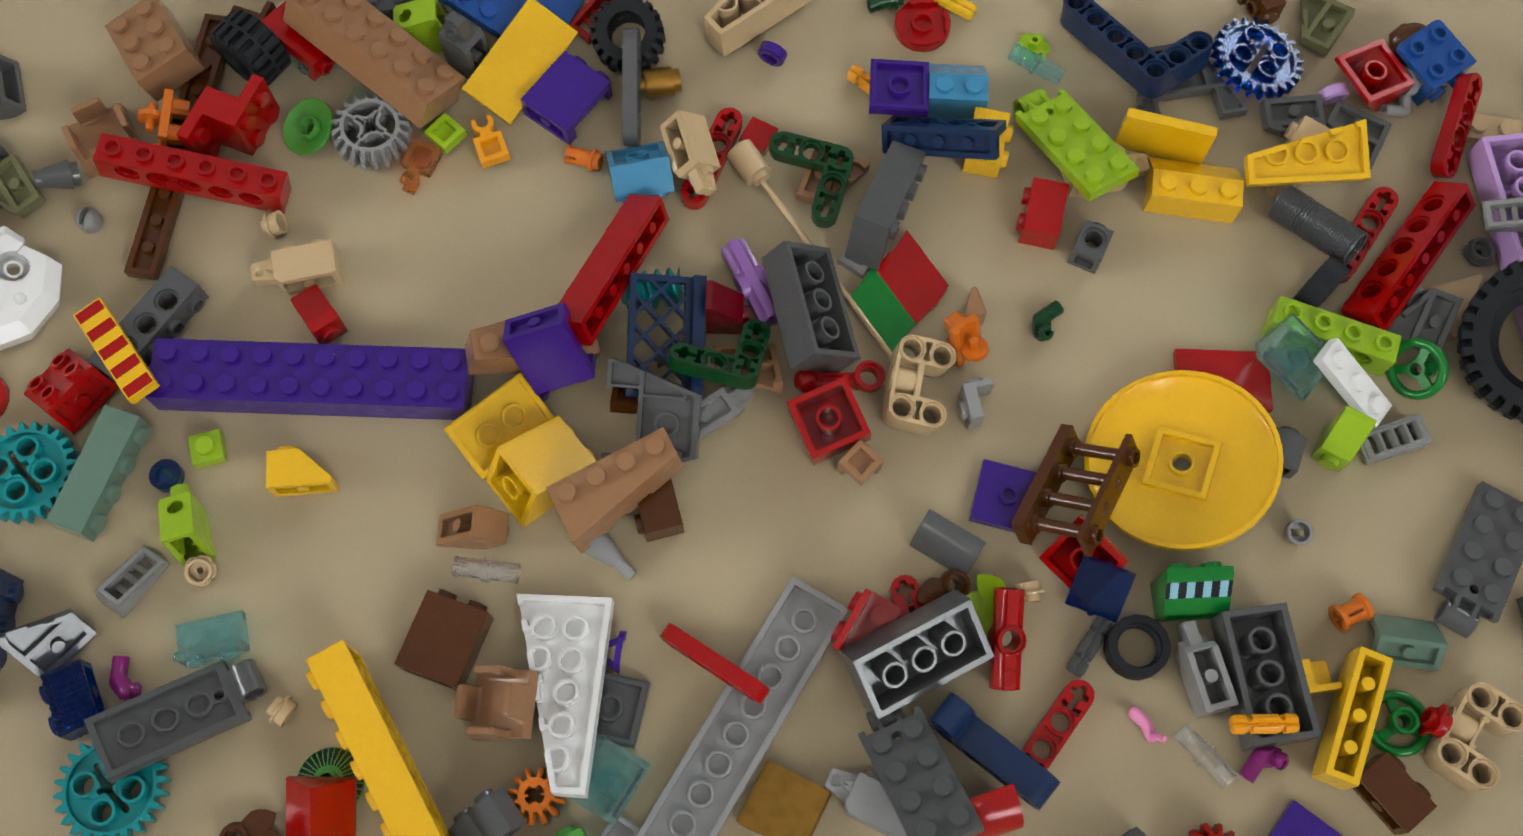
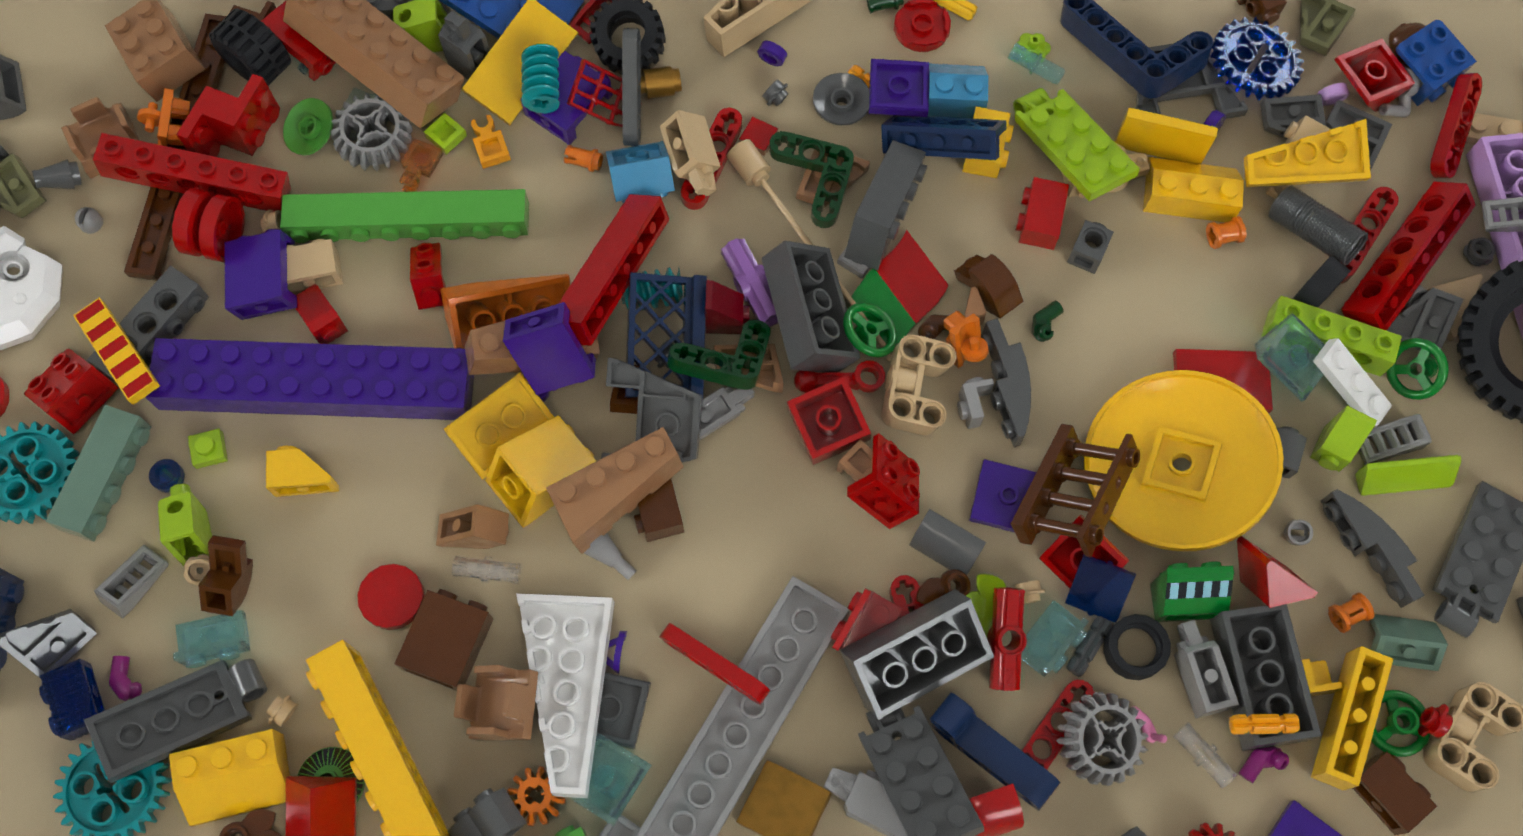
none -> yellow slope [169,729,290,827]
none -> red wheel [172,188,245,262]
none -> reddish brown brick [198,535,253,616]
none -> dark purple panel [225,229,297,320]
none -> bright green brick [280,189,529,243]
none -> red tile [357,564,425,630]
none -> red bracket [410,243,446,310]
none -> orange wedge [441,274,570,349]
none -> teal piece [521,44,560,114]
none -> red window [567,59,642,127]
none -> dark grey plate [762,79,789,106]
none -> dark grey dish [813,73,869,125]
none -> green piece [843,302,897,358]
none -> red bracket [847,433,920,529]
none -> reddish brown arm [918,314,949,339]
none -> reddish brown brick [954,254,1024,318]
none -> dark grey slope [981,318,1031,447]
none -> clear light blue bracket [1021,600,1089,677]
none -> light grey gear [1056,692,1149,786]
none -> dark purple tile [1203,110,1226,132]
none -> orange bush [1206,216,1246,249]
none -> red slope [1237,535,1318,608]
none -> dark grey slope [1321,489,1425,608]
none -> lime slope [1355,455,1462,496]

